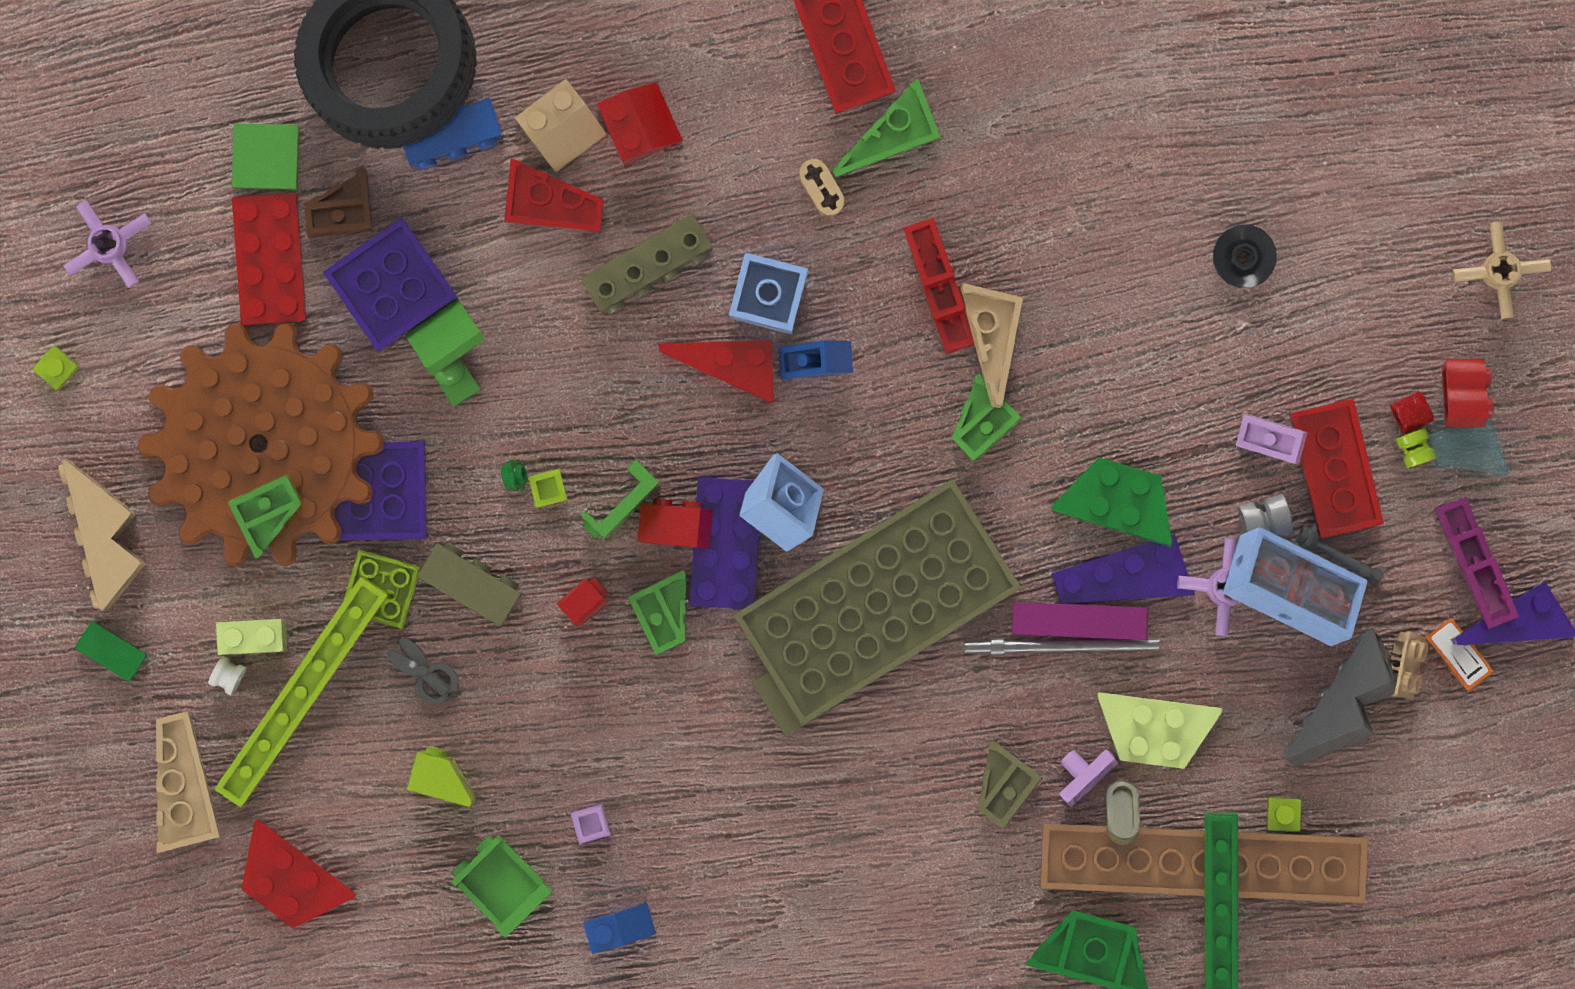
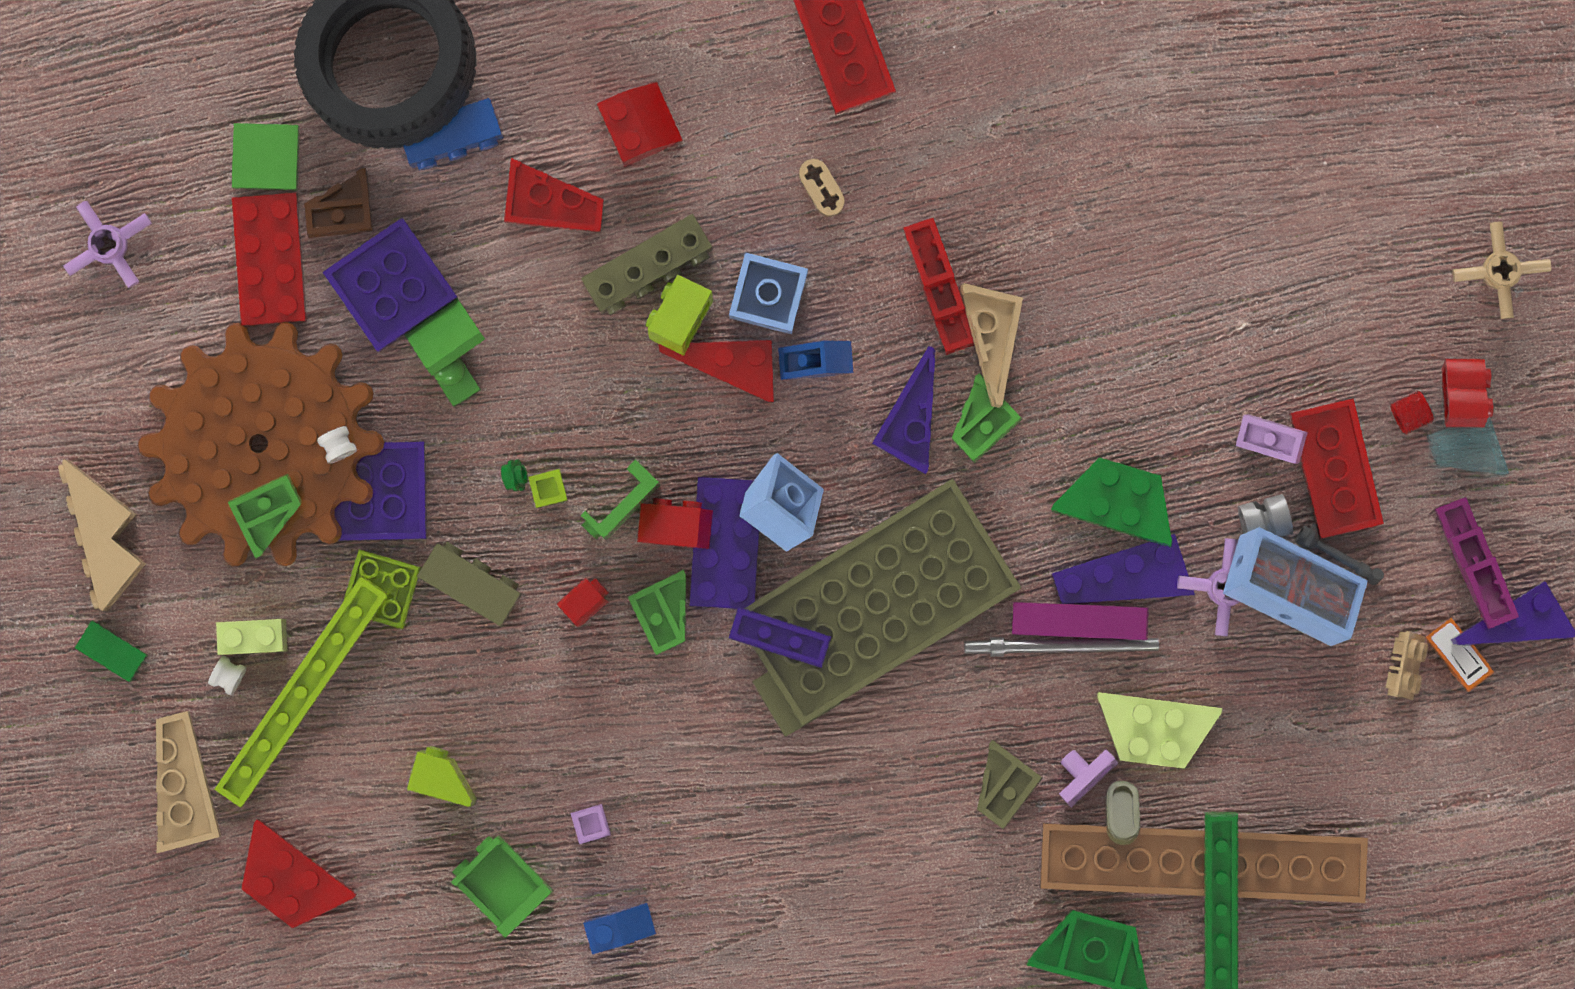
lime plate [32,345,79,391] -> none
dark grey piece [387,637,459,705] -> none
tan slope [515,79,607,173] -> none
bright green wing [832,80,940,178] -> none
black dish [1213,225,1277,288] -> none
lime plate [1266,797,1301,832] -> none
dark grey slope [1284,628,1397,767] -> none
lime wheel [1396,428,1437,469] -> none
none -> white wheel [317,426,357,464]
none -> lime brick [646,274,713,356]
none -> dark purple tile [728,607,831,668]
none -> dark purple wing [872,346,935,475]

